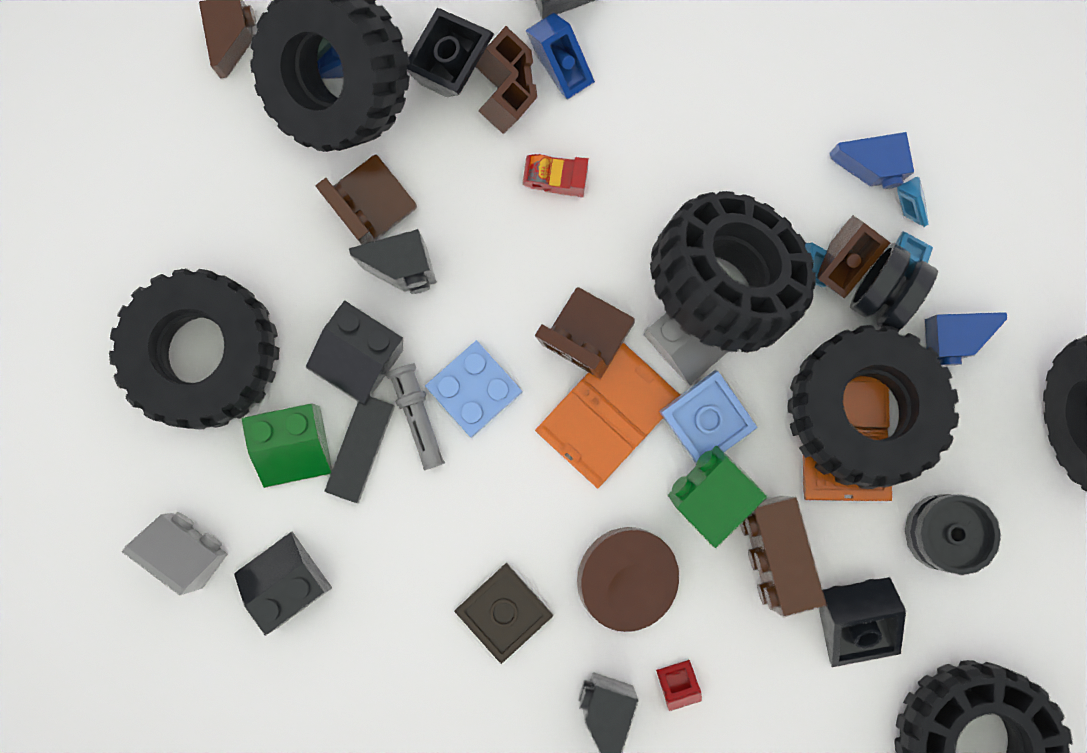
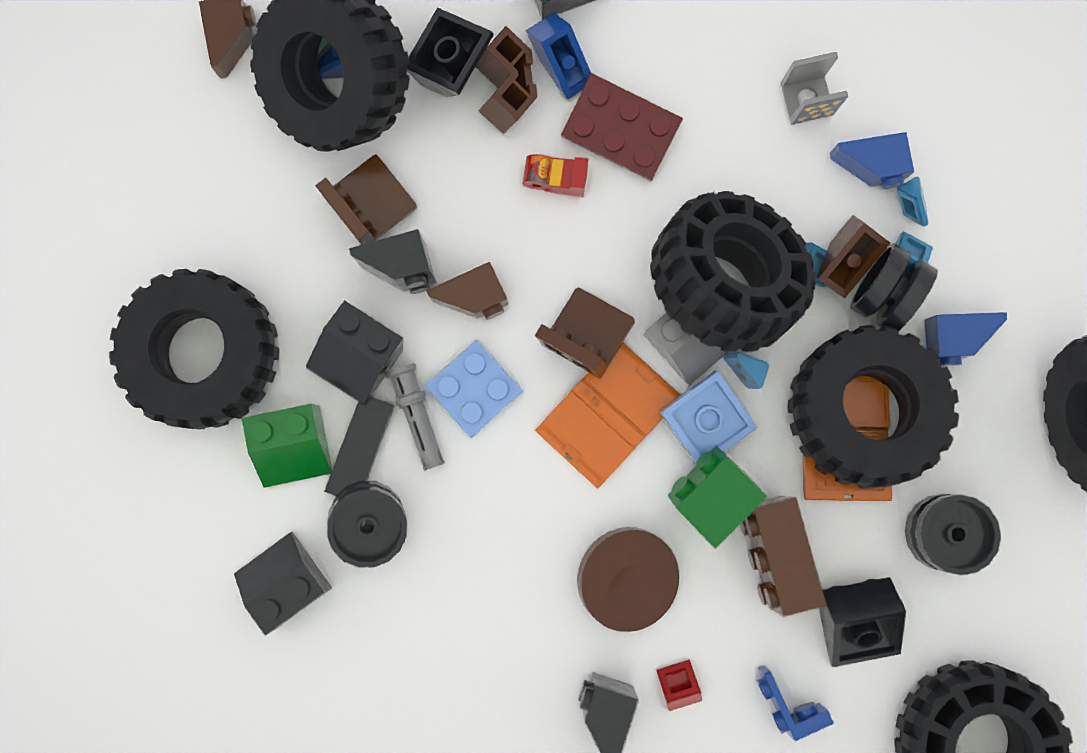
light grey slope [121,512,228,596] -> none
dark brown tile [454,562,554,664] -> none
none -> black wheel [327,481,407,568]
none -> reddish brown slope [426,262,509,320]
none -> dark red plate [561,73,683,182]
none -> dark azure slope [723,352,770,389]
none -> blue bracket [757,665,834,741]
none -> light grey piece [780,52,849,125]

